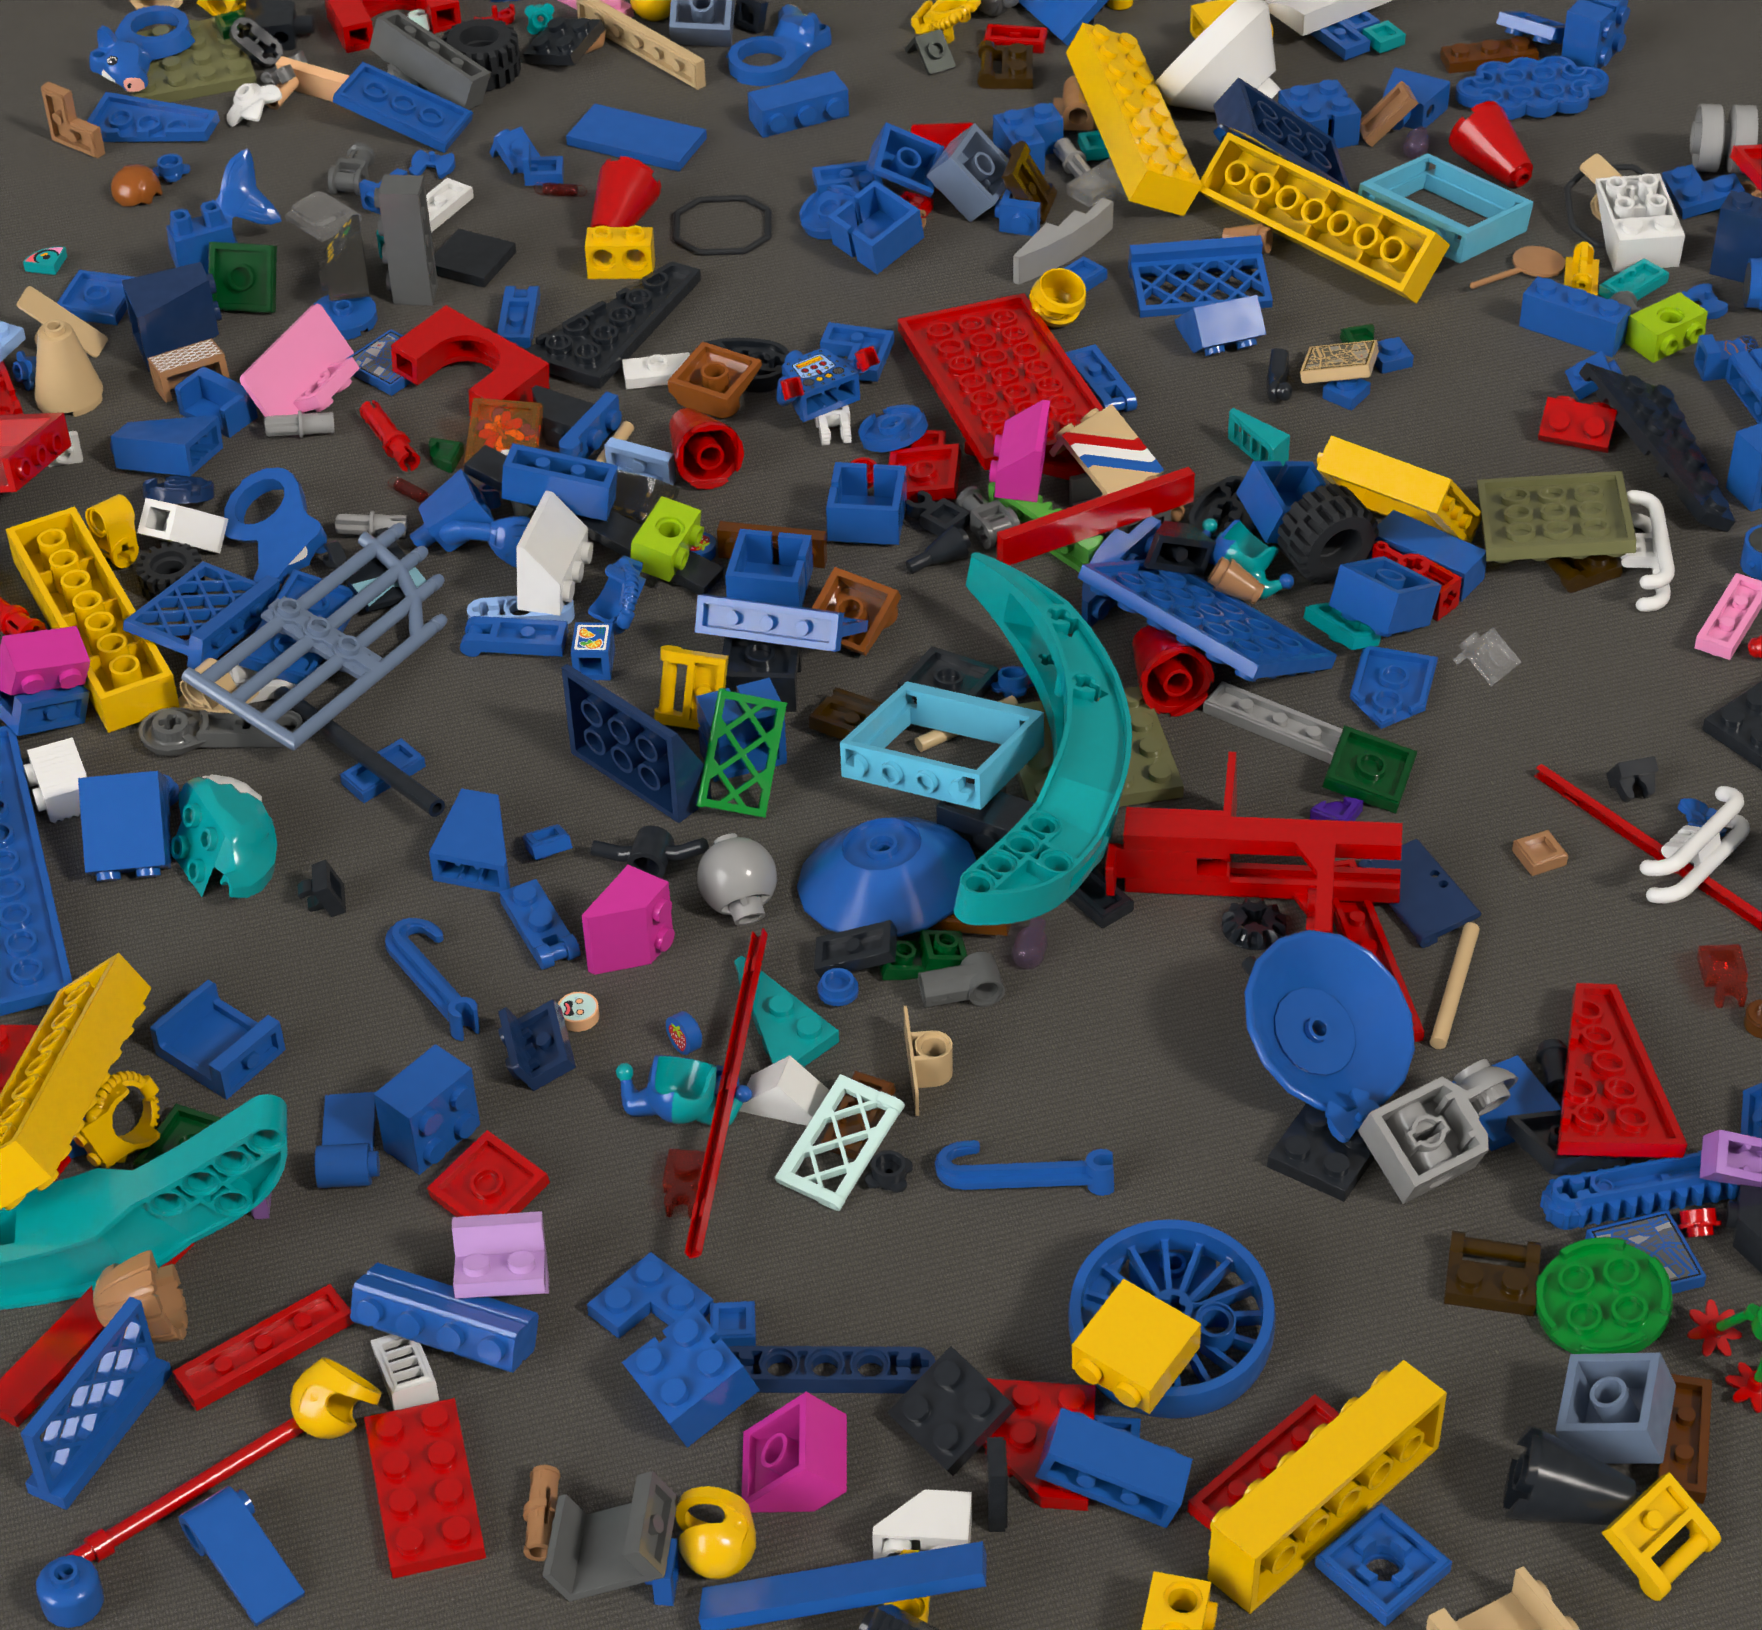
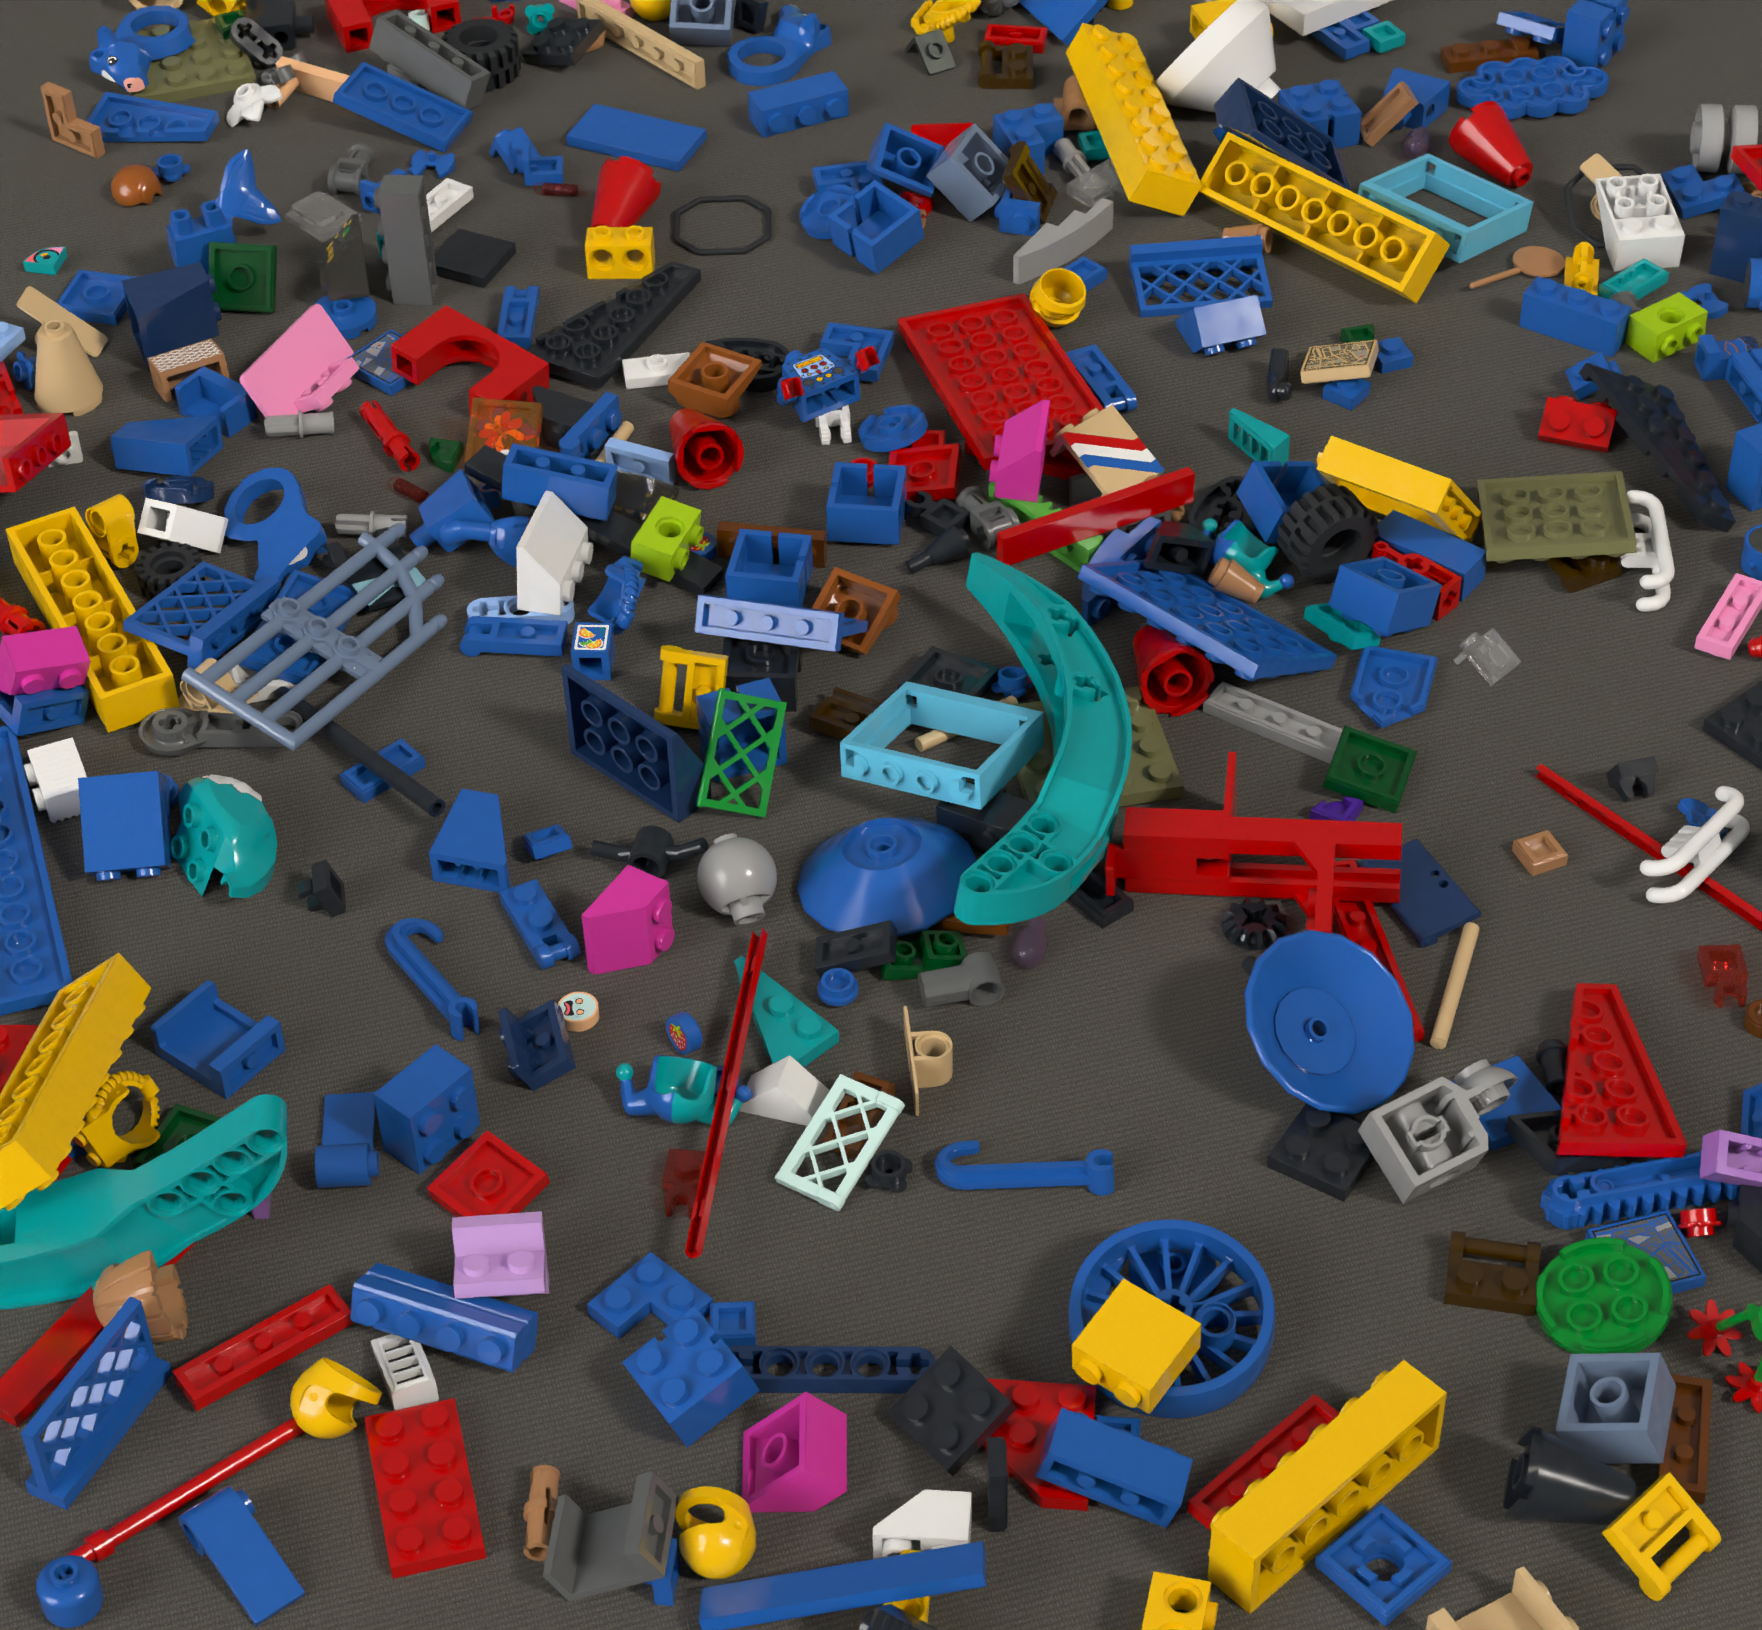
blue piece [1325,1088,1380,1143] -> none

